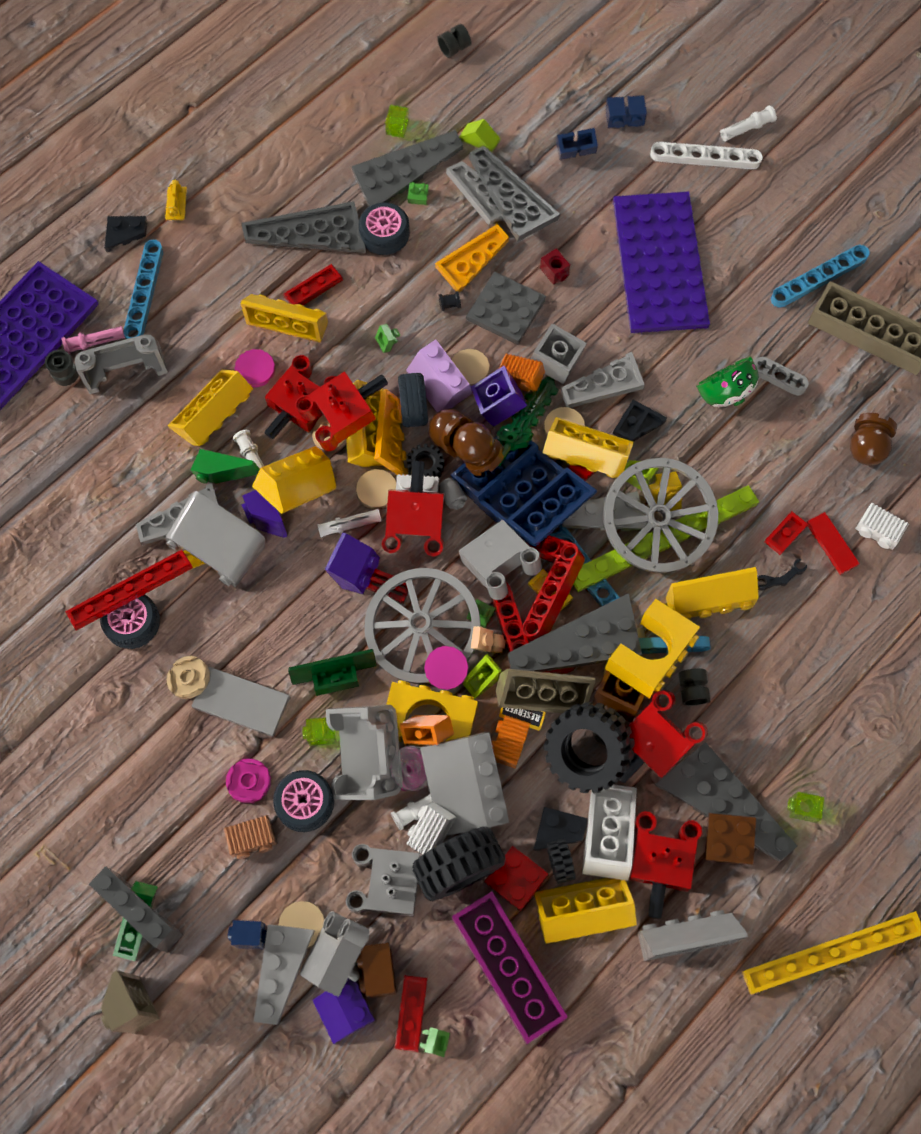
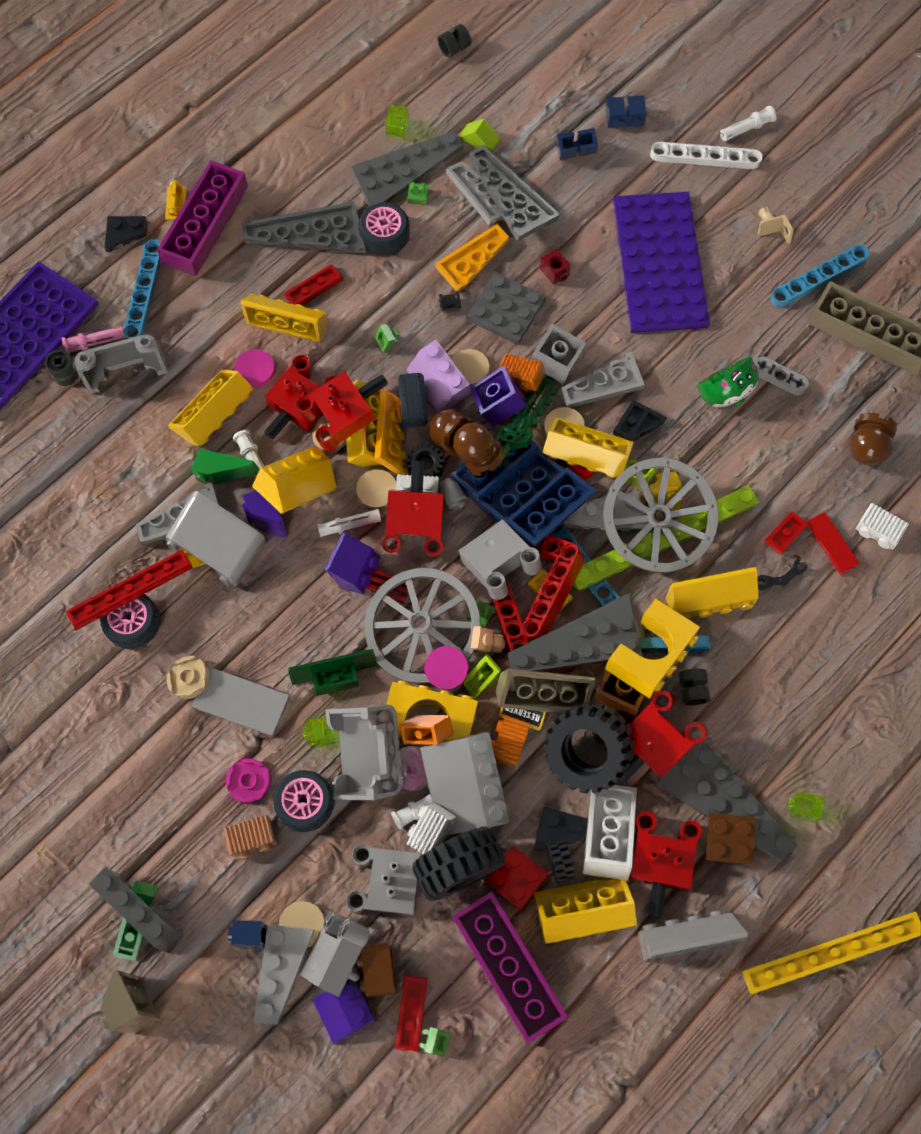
none -> magenta brick [157,160,248,276]
none -> tan bracket [758,207,793,244]

